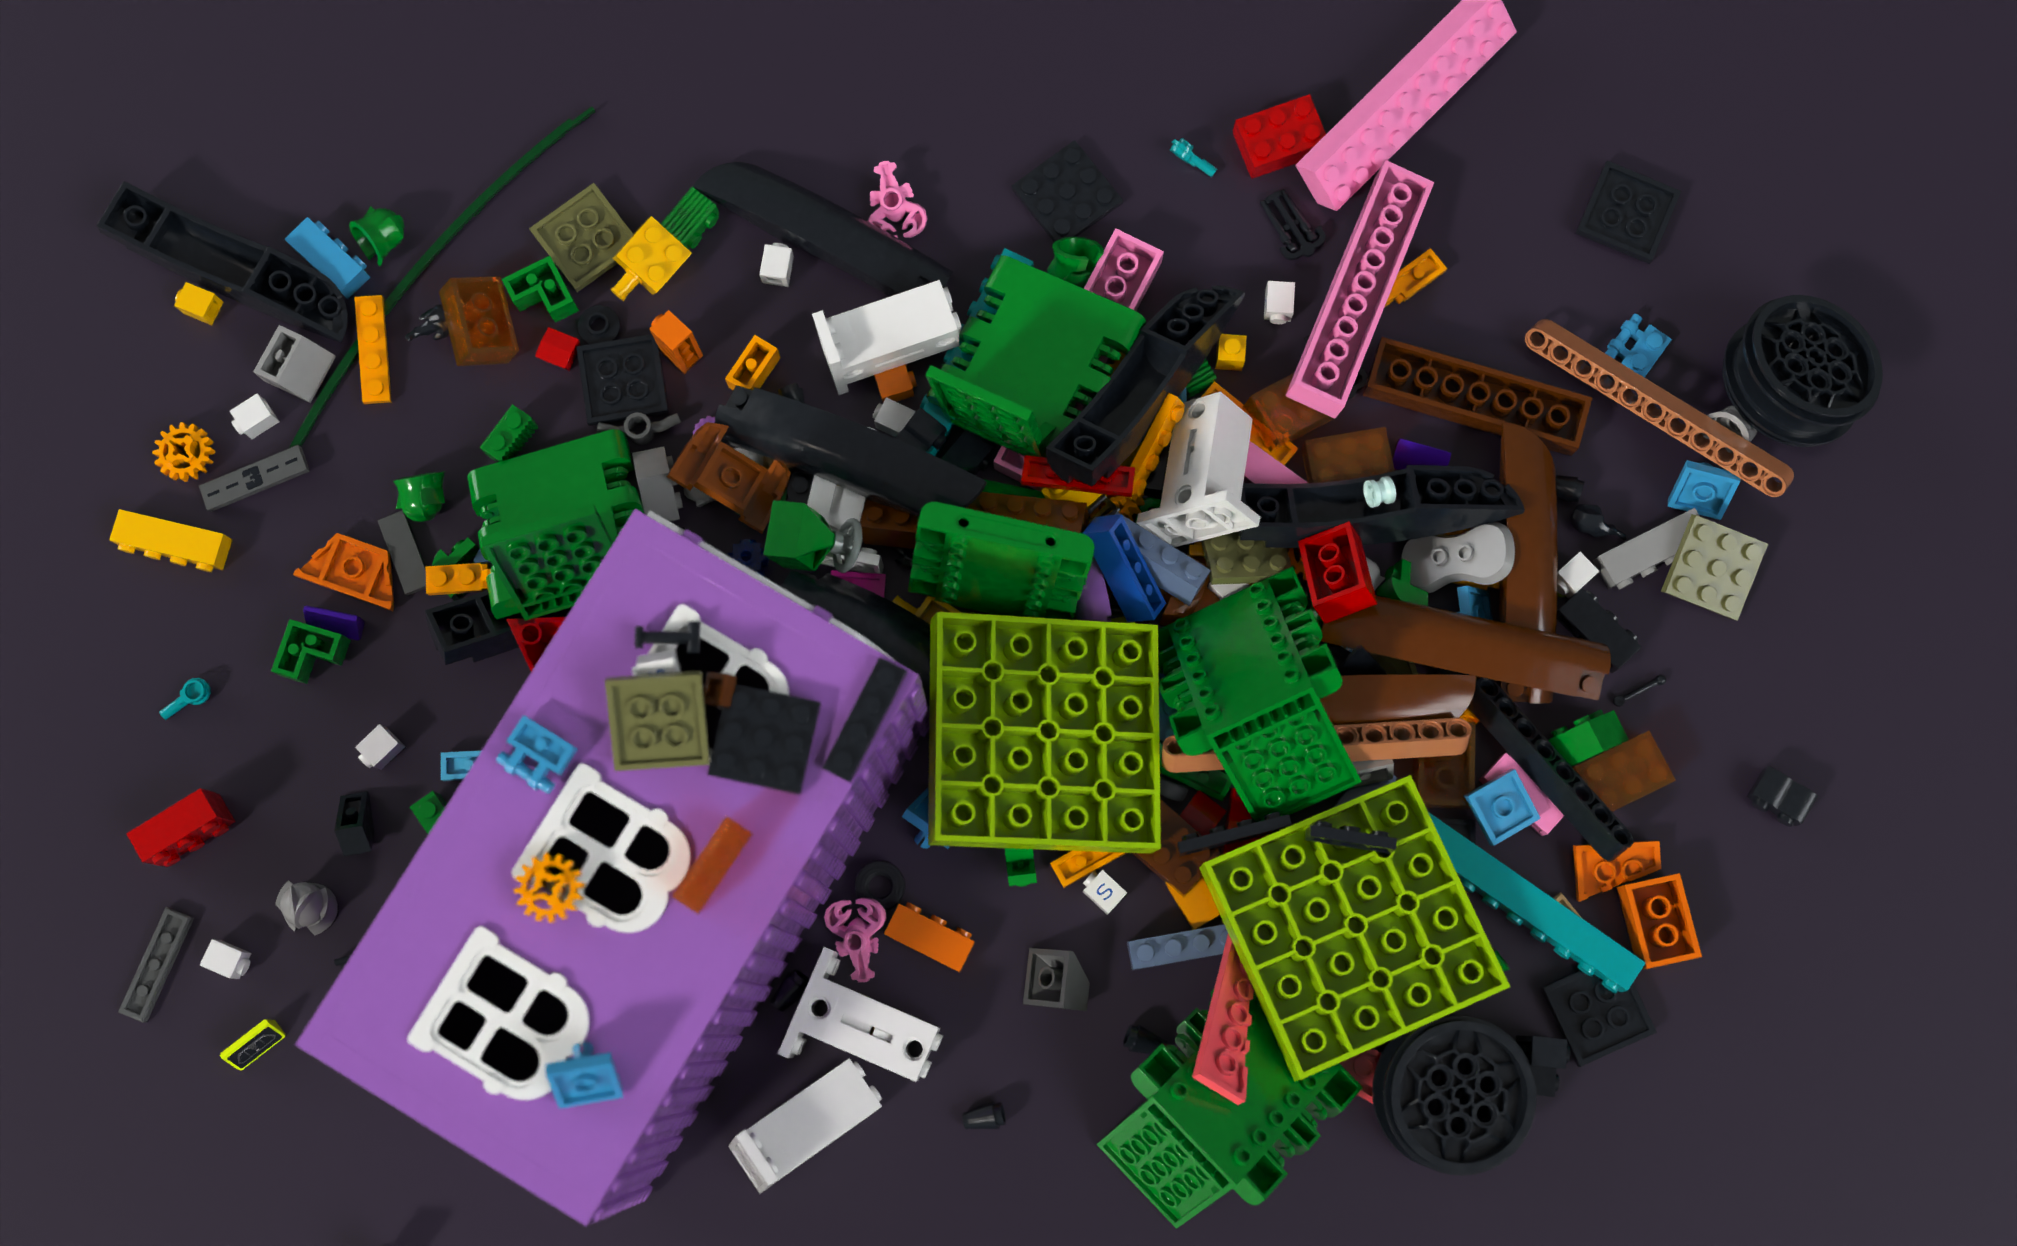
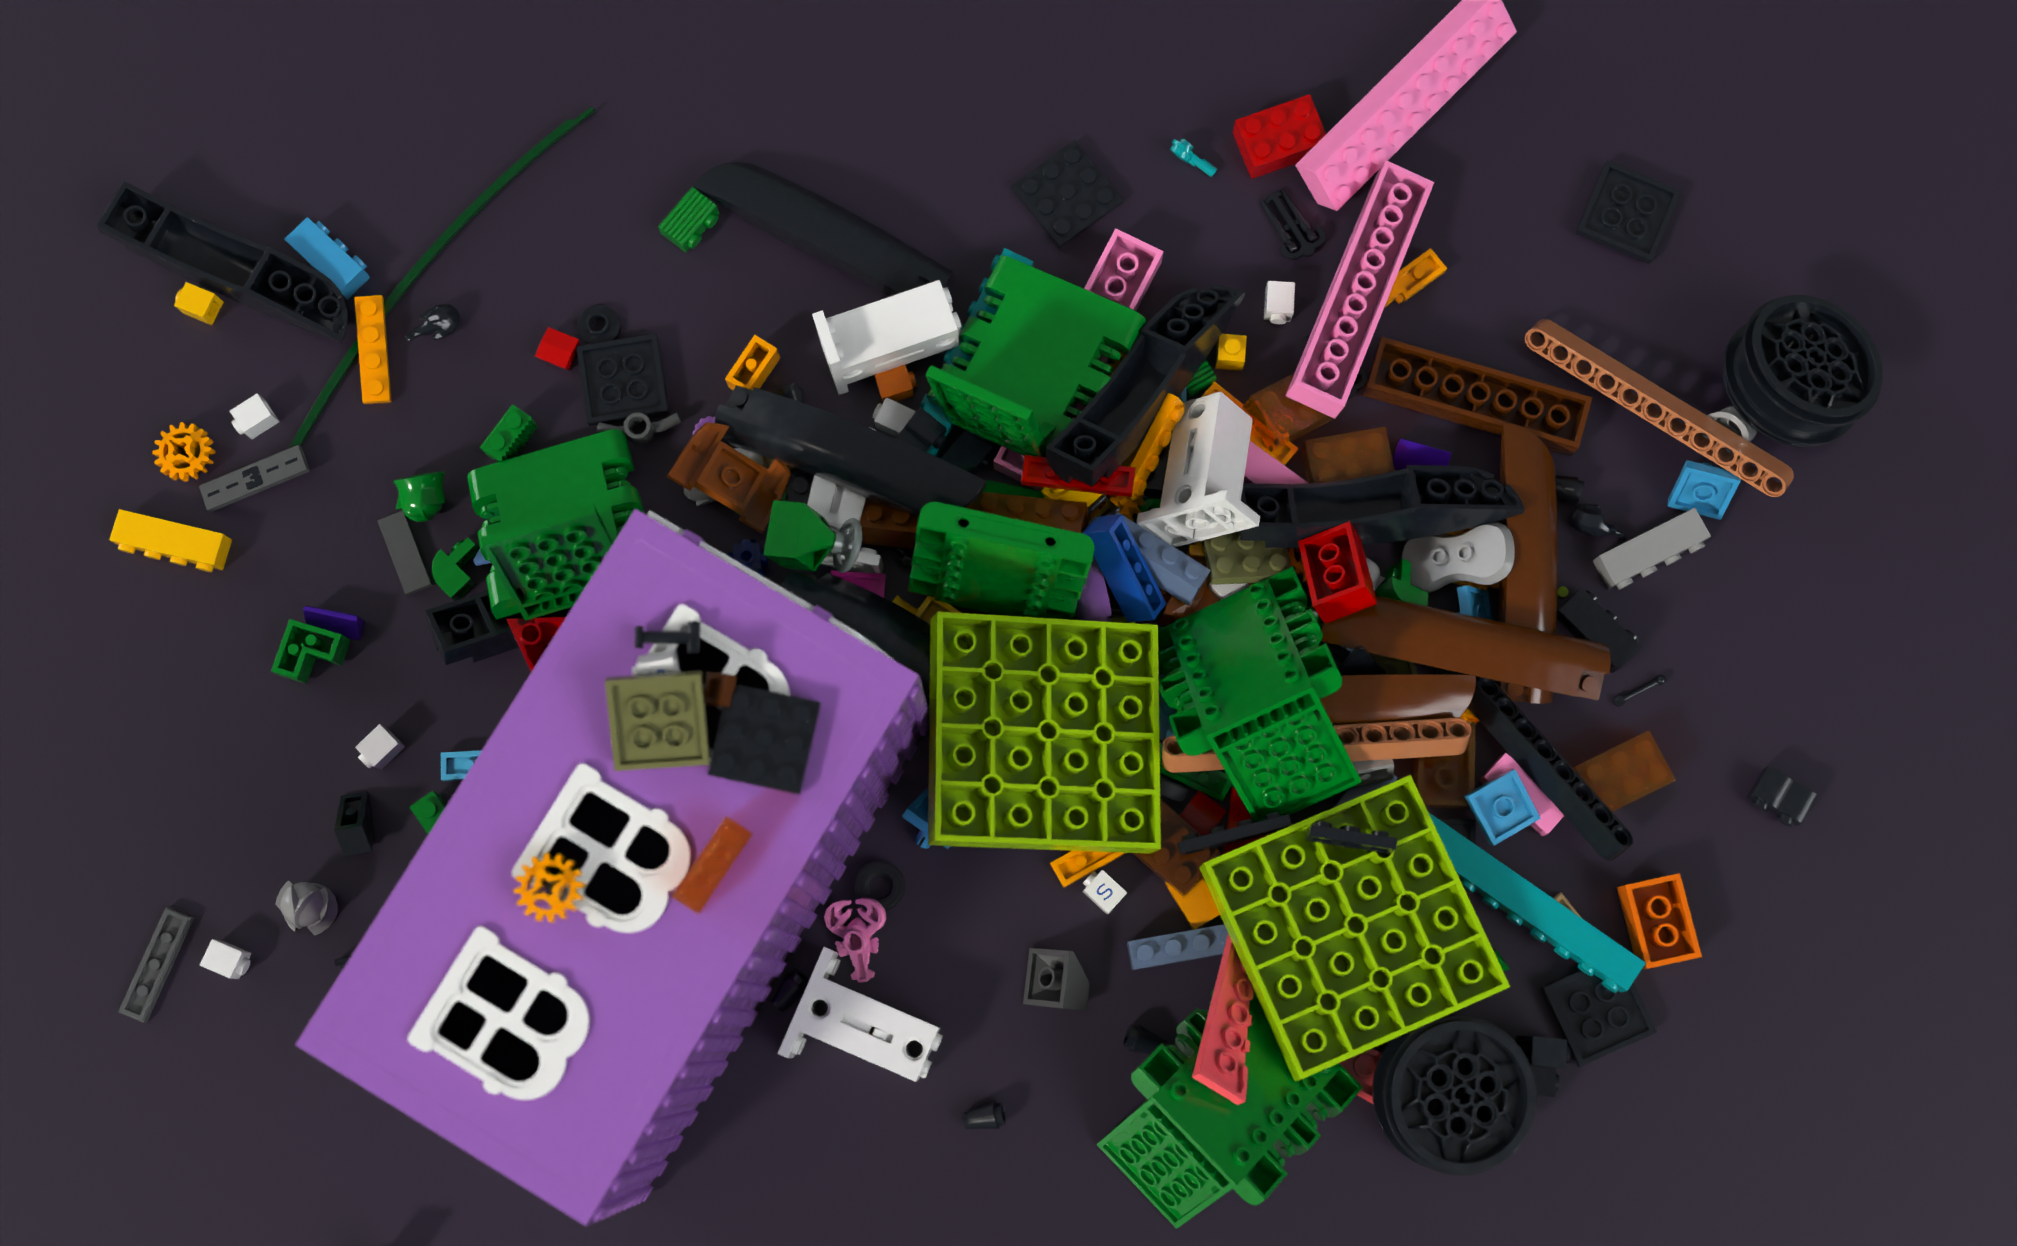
red brick [126,788,236,867] -> none
teal plate [159,678,211,720] -> none
slope [219,1019,285,1070] -> none
light grey slope [253,325,336,403] -> none
orange wing [293,533,394,611] -> none
green helmet [349,206,404,267] -> none
light orange hinge [426,563,491,595] -> none
clear orange brick [439,277,519,366] -> none
dark azure plate [496,715,578,794] -> none
green brick [502,256,579,323] -> none
olive plate [529,183,634,292] -> none
dark azure tile [545,1042,623,1109] -> none
yellow brick [611,216,692,301] -> none
light grey brick [632,447,683,521] -> none
orange brick [649,310,703,374] -> none
white brick [728,1058,882,1194] -> none
white brick [759,243,794,287] -> none
black plate [822,657,908,783] -> none
bright pink animal [868,161,927,238] -> none
orange brick [884,902,975,973] -> none
green brick [1005,848,1037,887] -> none
green helmet [1047,237,1104,289] -> none
light aqua wheel [1363,476,1396,508] -> none
green brick [1548,709,1629,767] -> none
white brick [1557,551,1599,599] -> none
orange wing [1573,840,1661,902] -> none
dark azure plate [1605,314,1672,377] -> none
plate [1661,514,1768,621] -> none

